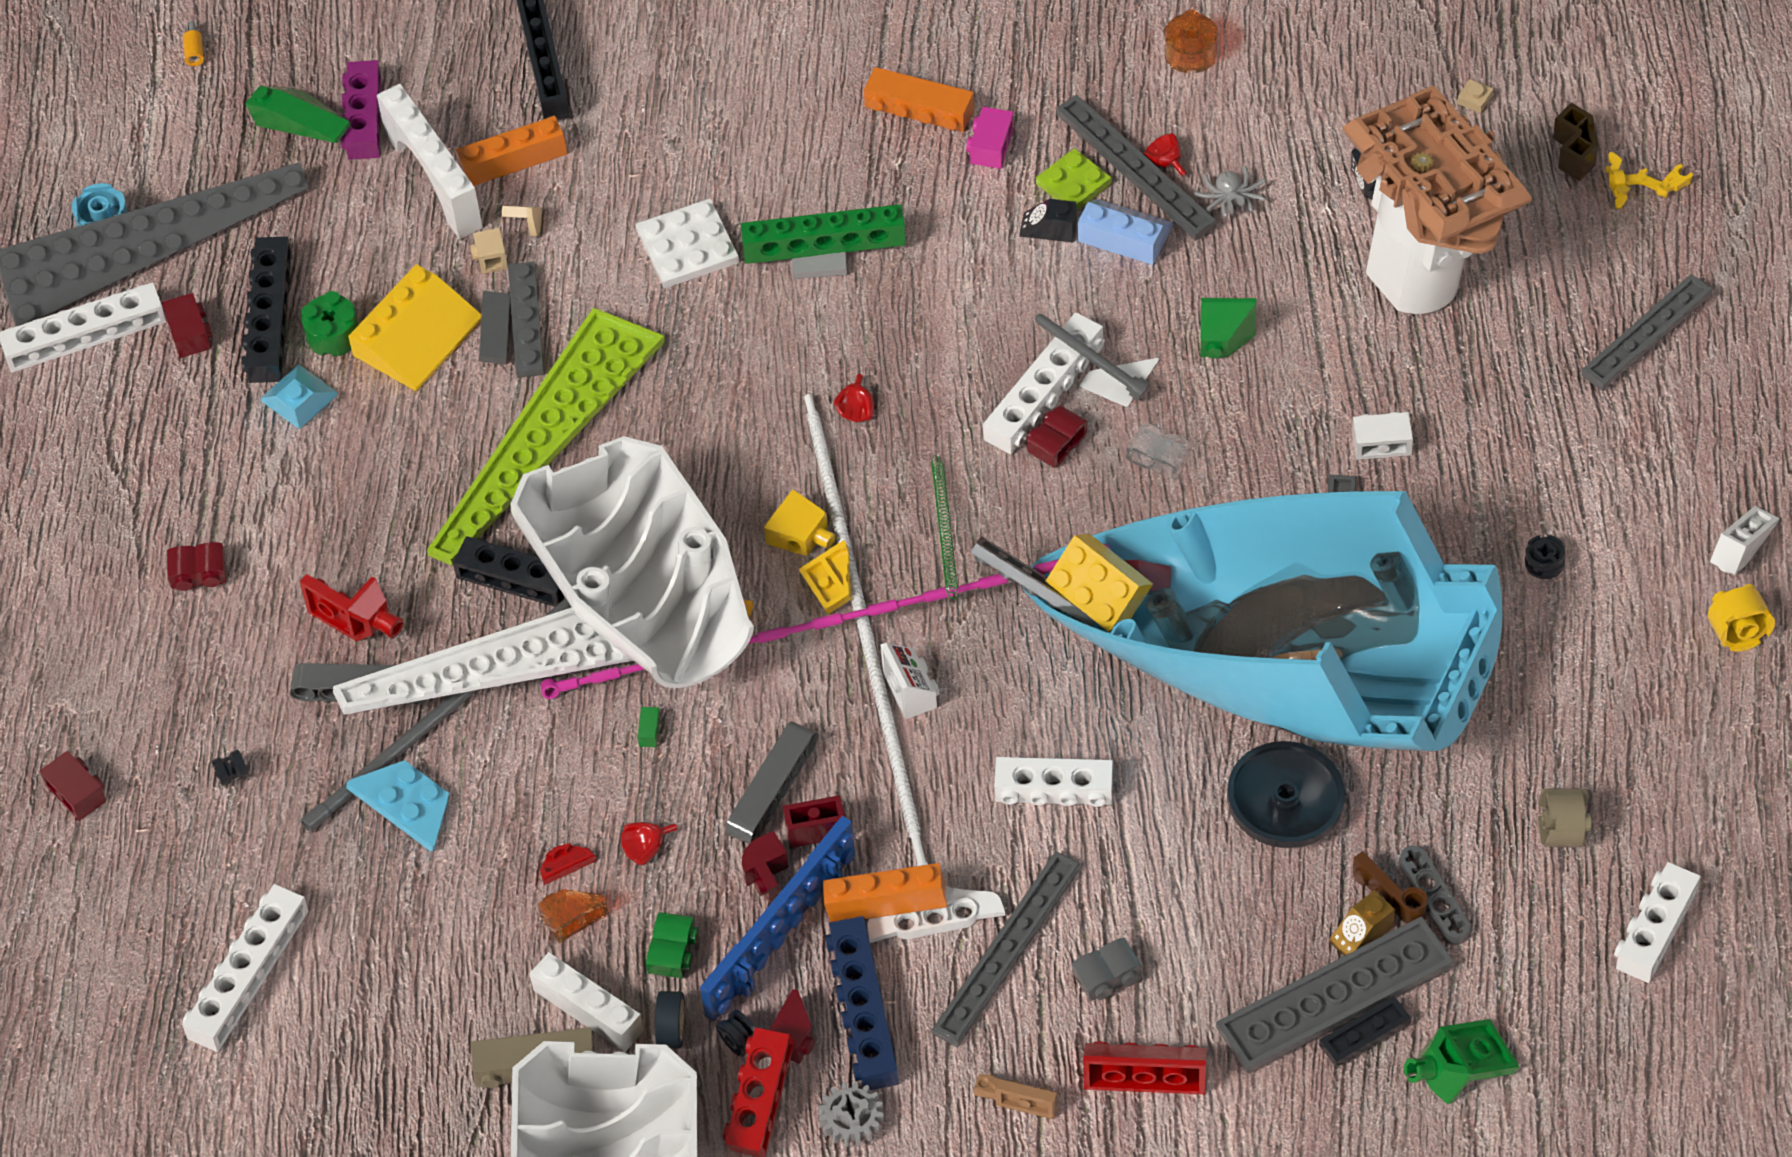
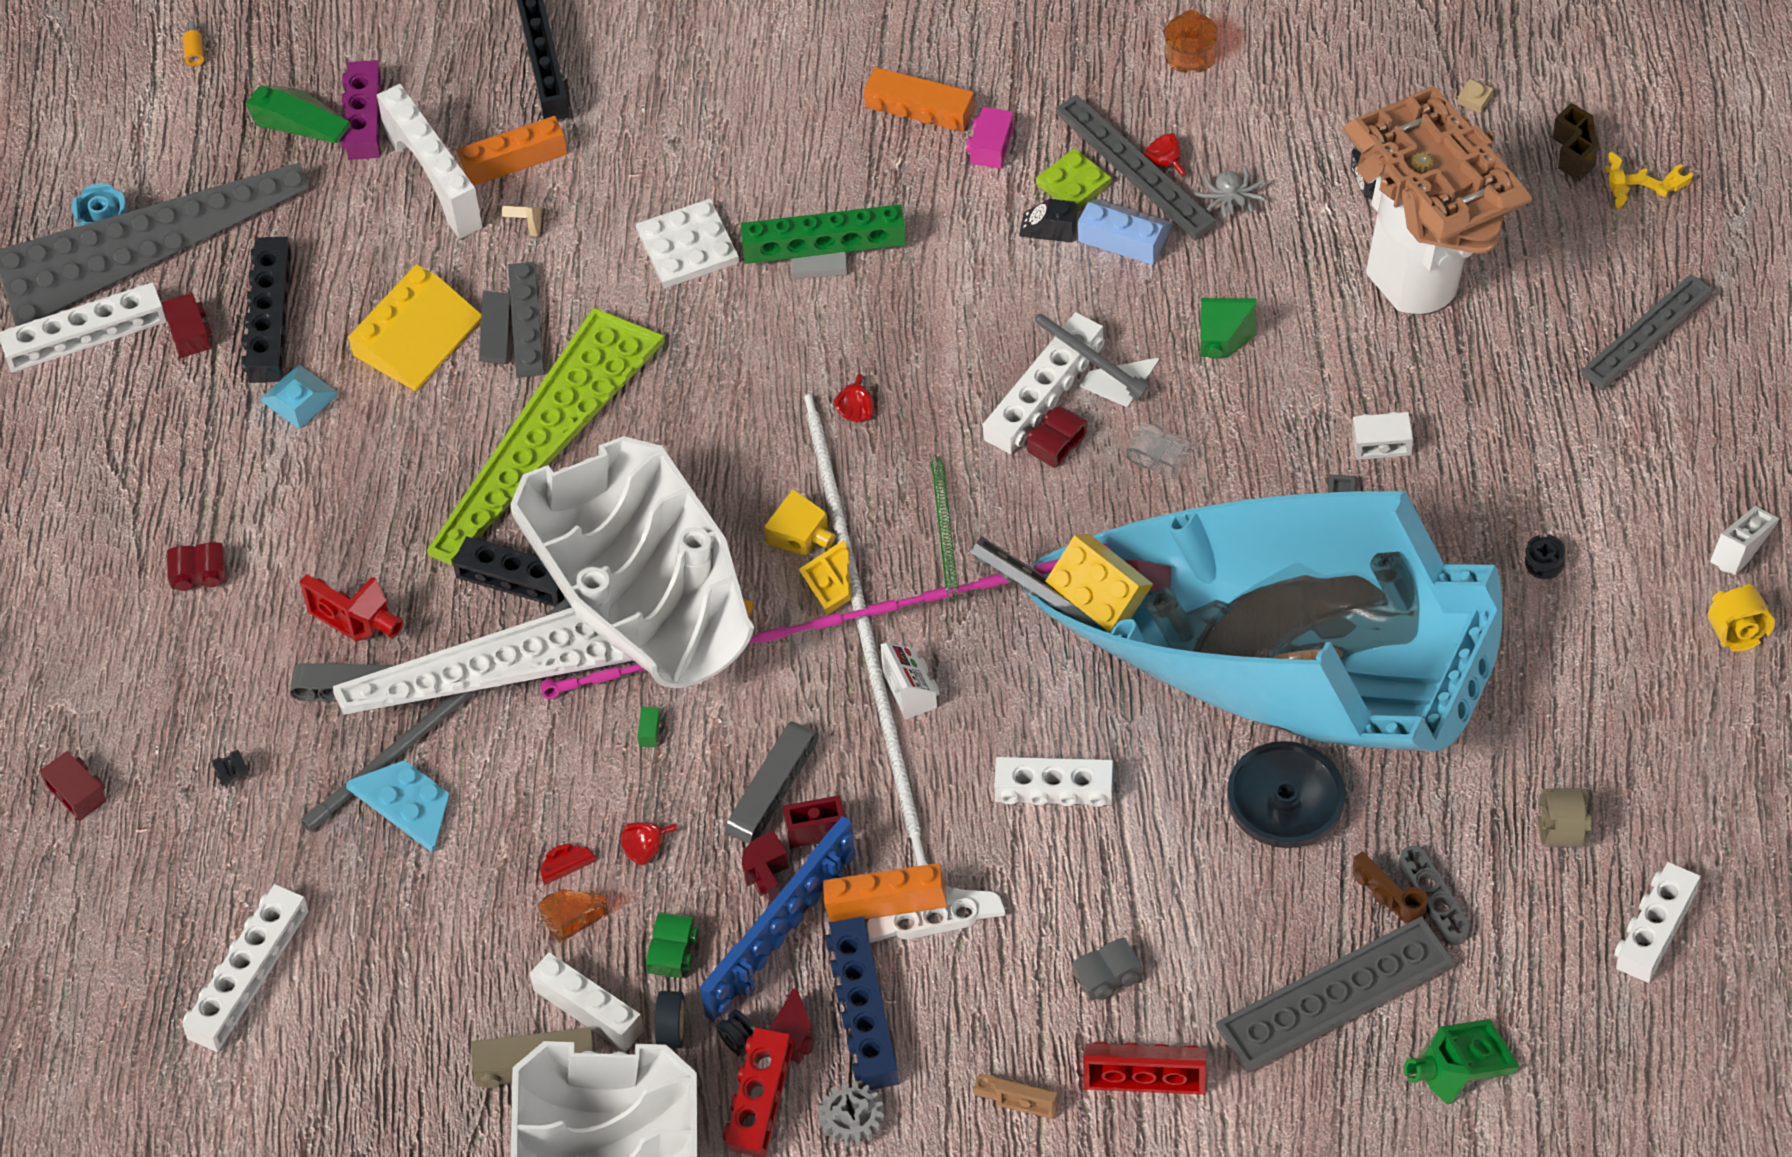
green brick [301,291,359,357] -> none
tan brick [470,228,508,274] -> none
dark grey tile [932,851,1081,1048] -> none
black plate [1319,996,1411,1068] -> none
pearl gold slope [1329,890,1395,956] -> none

